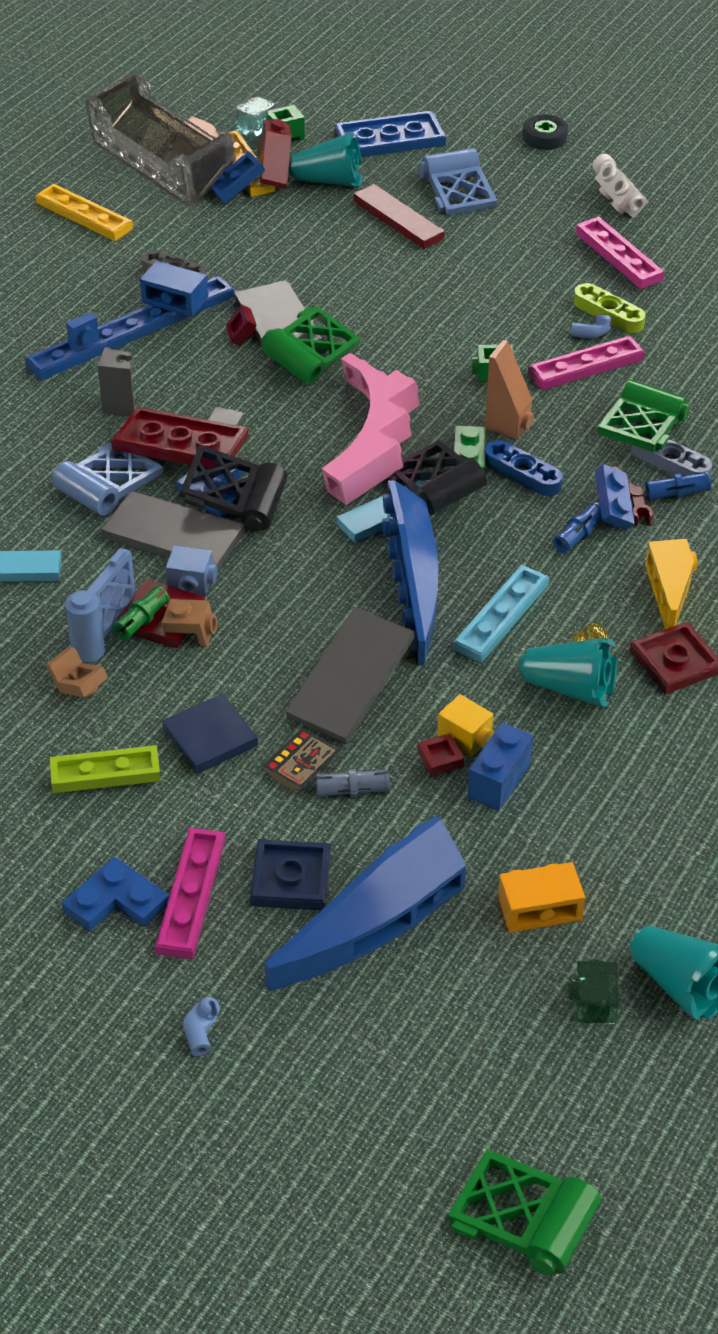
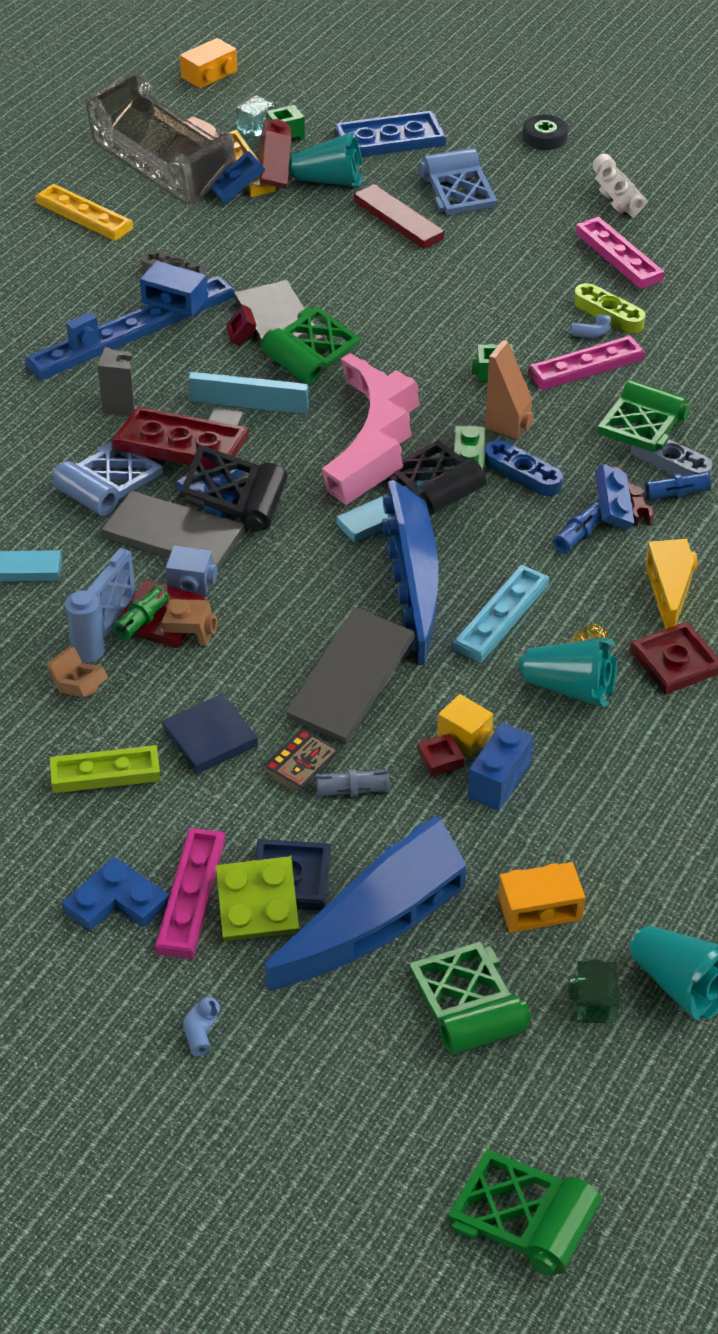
none -> light orange brick [180,38,237,88]
none -> medium azure tile [189,372,309,414]
none -> lime plate [216,856,300,942]
none -> green piece [409,942,531,1056]

